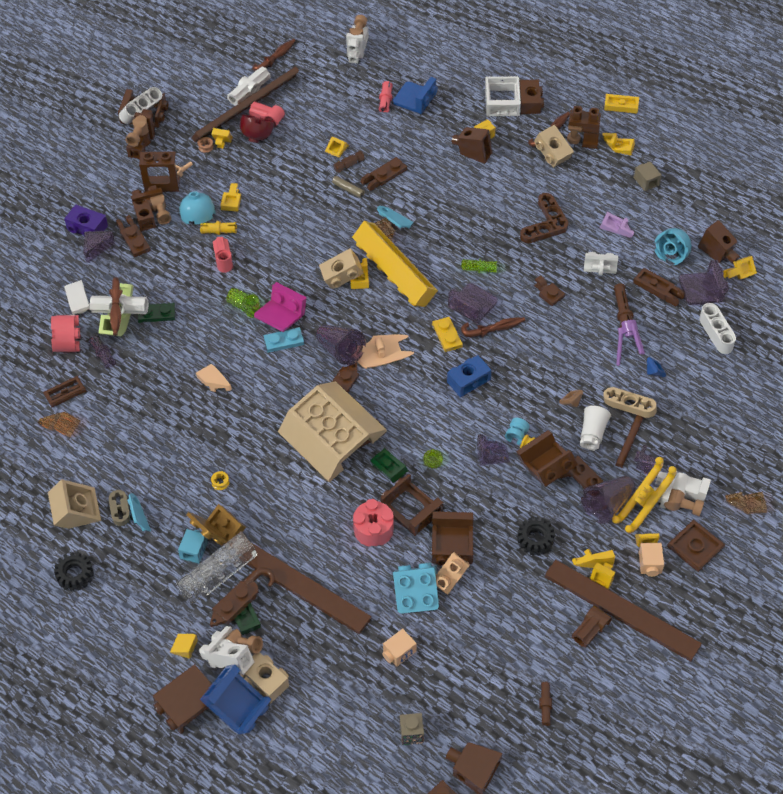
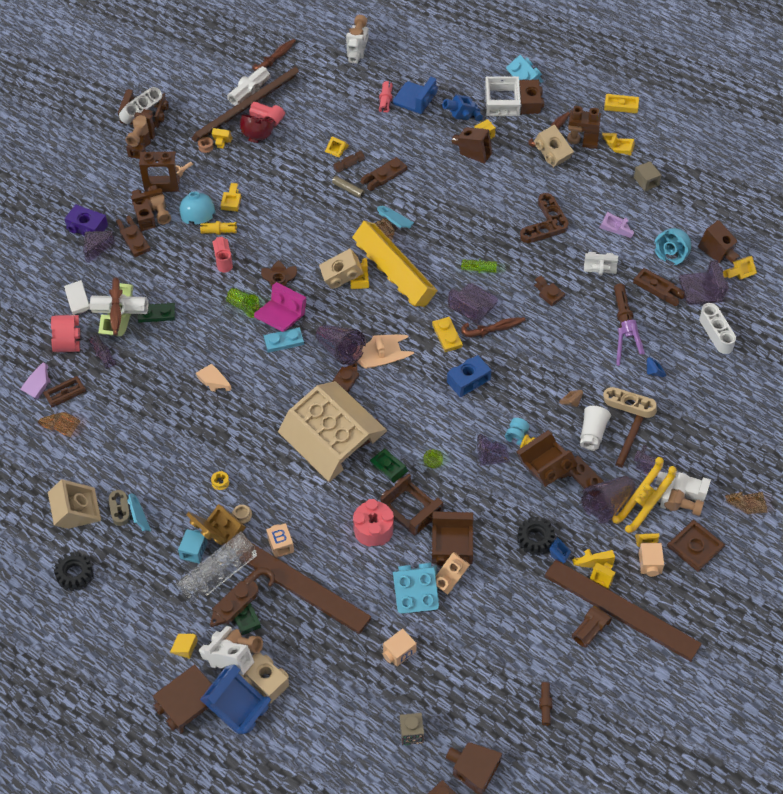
none -> lavender slope [21,363,50,399]
none -> tan plate [232,505,252,524]
none -> reddish brown plate [261,260,297,287]
none -> light nougat brick [266,523,294,558]
none -> blue piece [442,94,483,121]
none -> medium azure bracket [506,55,543,83]
none -> blue slope [550,537,571,563]

